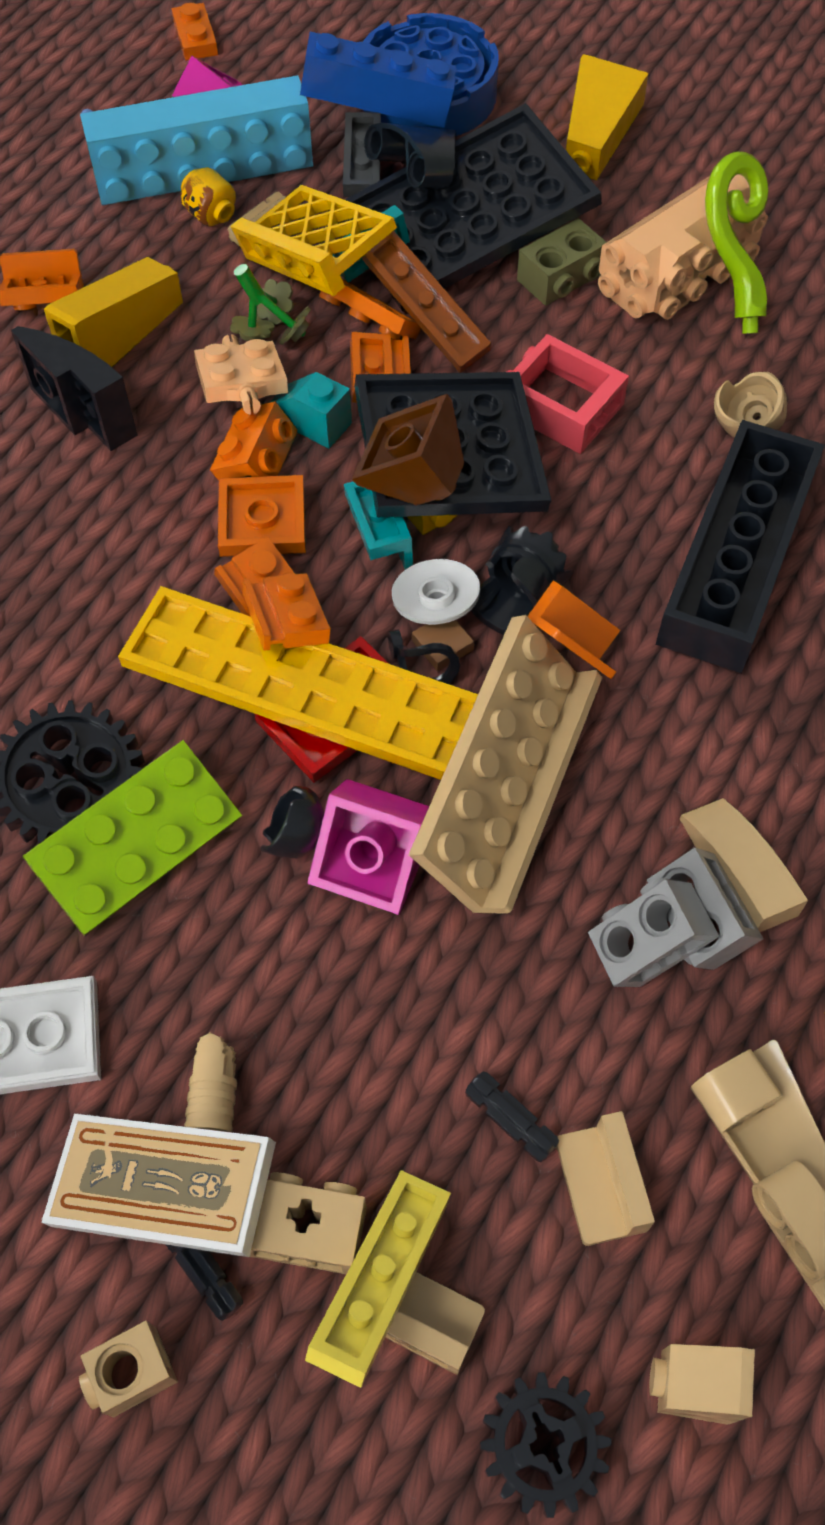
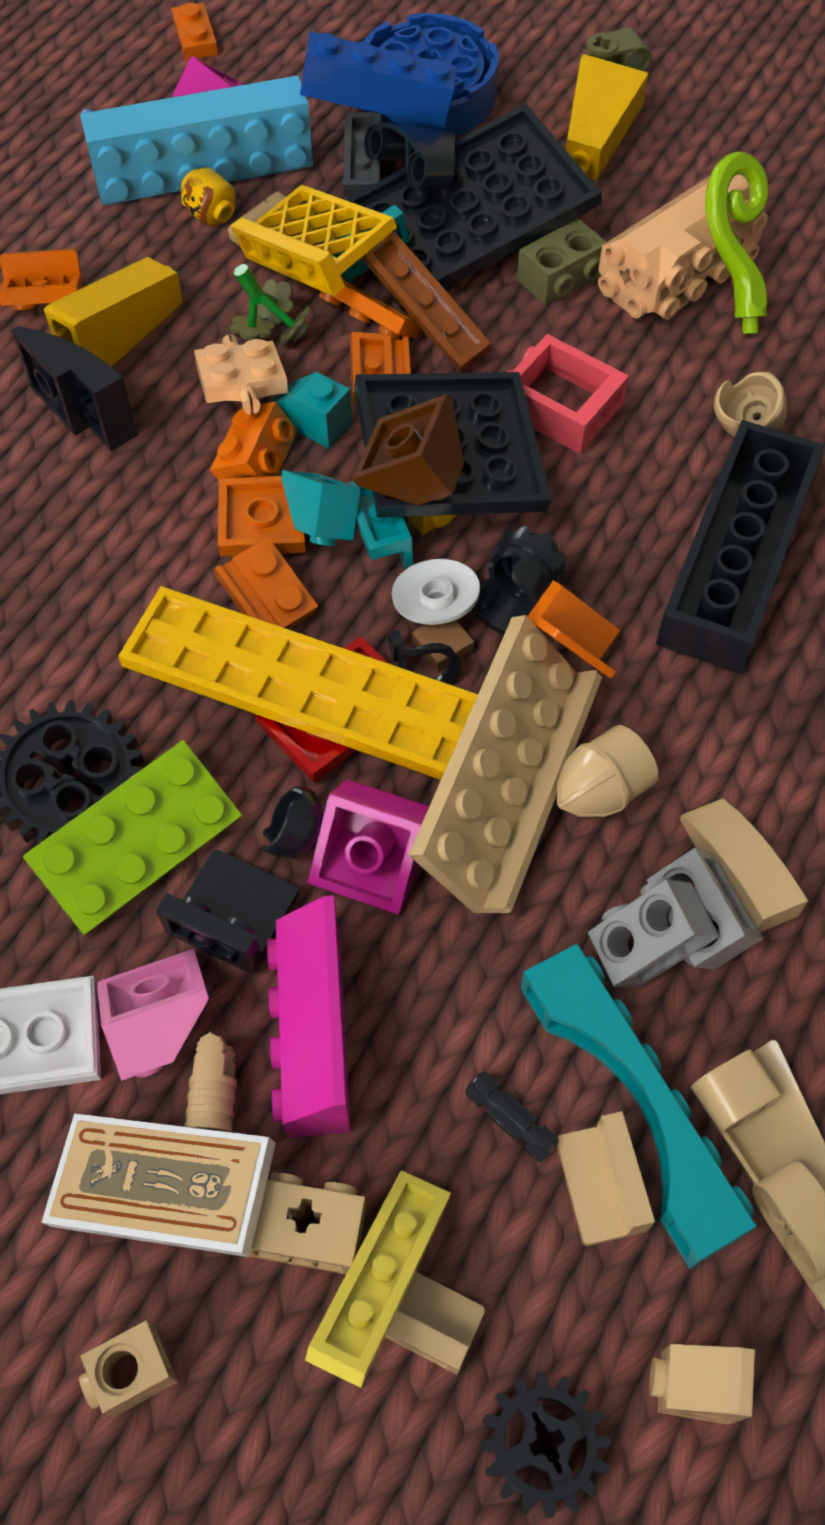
black axle [165,1244,243,1321] -> none
orange plate [242,573,330,651] -> none
none -> bright pink slope [96,949,209,1081]
none -> black bracket [156,849,299,975]
none -> dark pink slope [267,895,351,1138]
none -> teal slope [281,470,361,546]
none -> teal arch [520,944,757,1269]
none -> tan helmet [557,725,658,818]
none -> olive piece [587,27,652,71]

